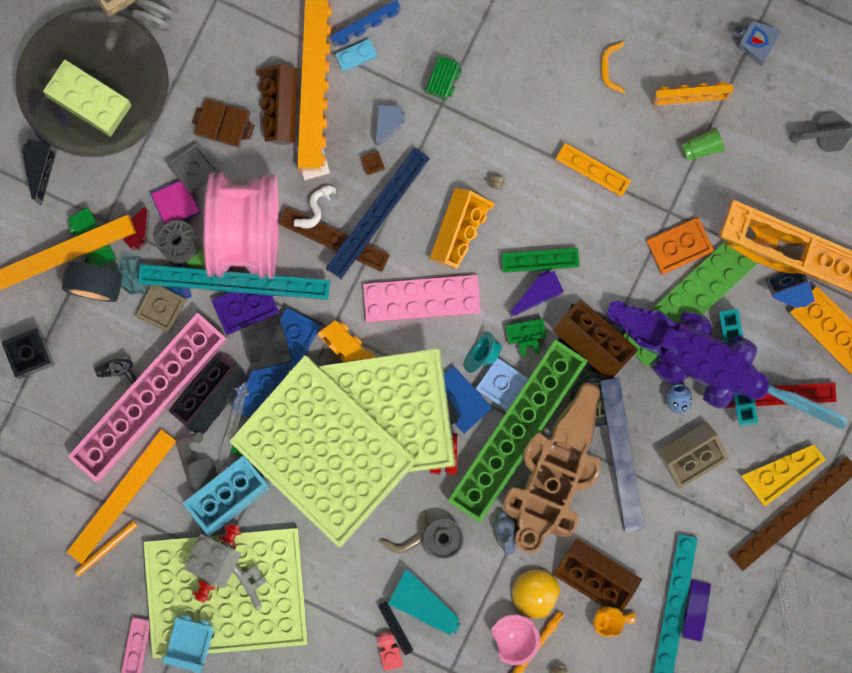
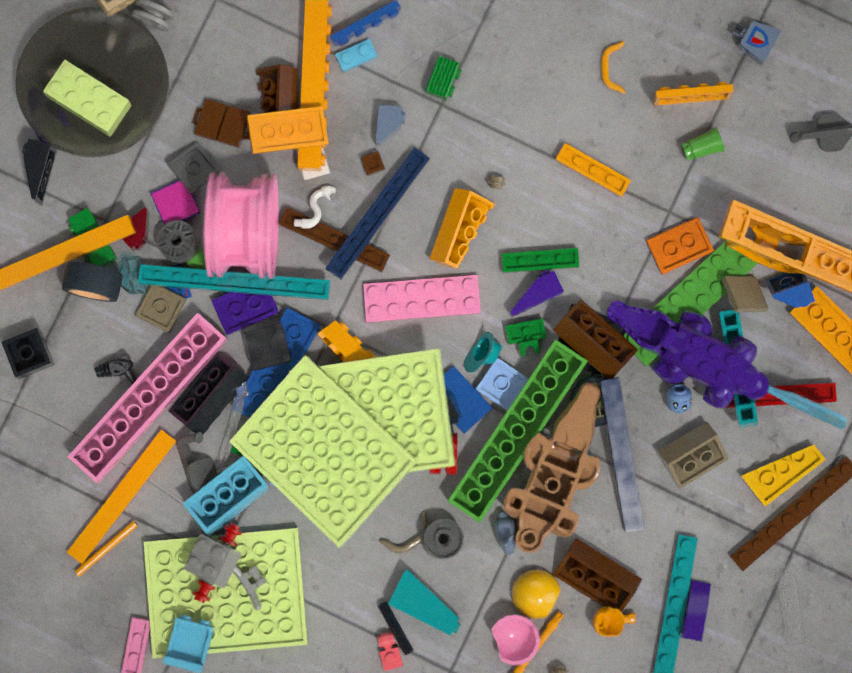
none -> light orange plate [246,106,329,154]
none -> dark tan tile [722,276,769,312]

